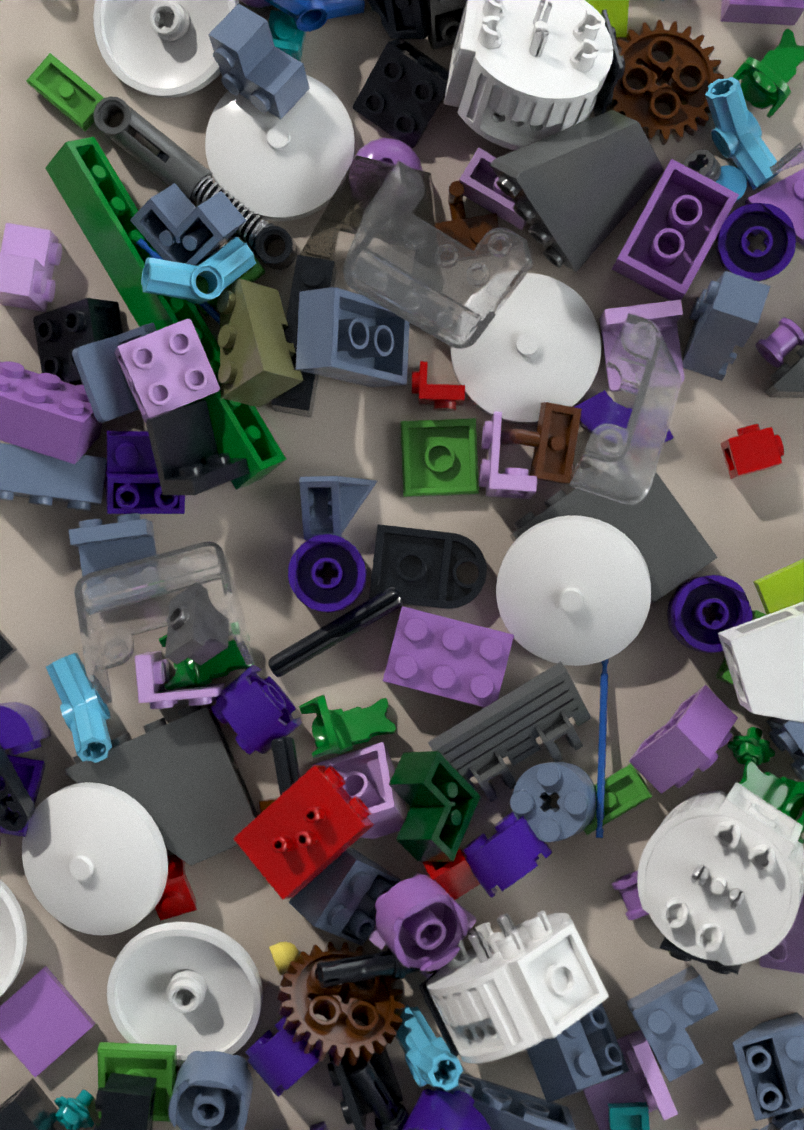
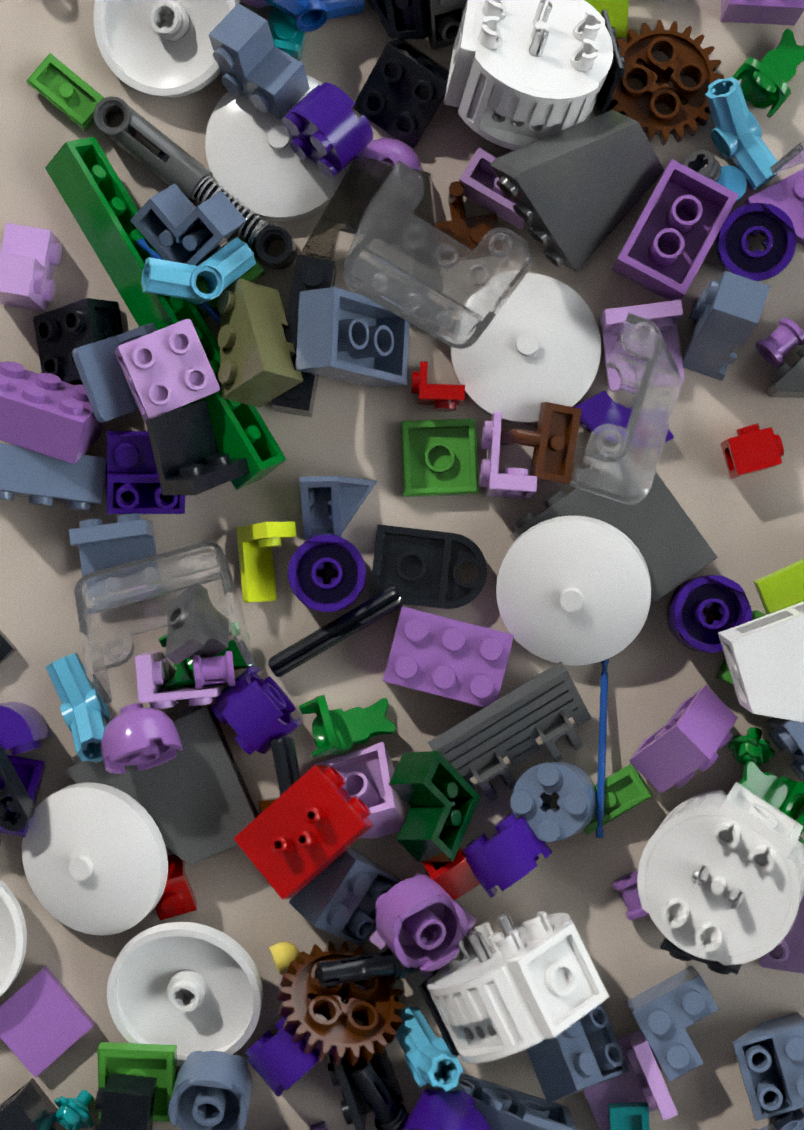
none -> medium lavender cylinder [101,703,183,774]
none -> medium lavender bush [193,651,235,689]
none -> neon yellow bracket [236,521,296,603]
none -> dark purple brick [282,82,373,179]

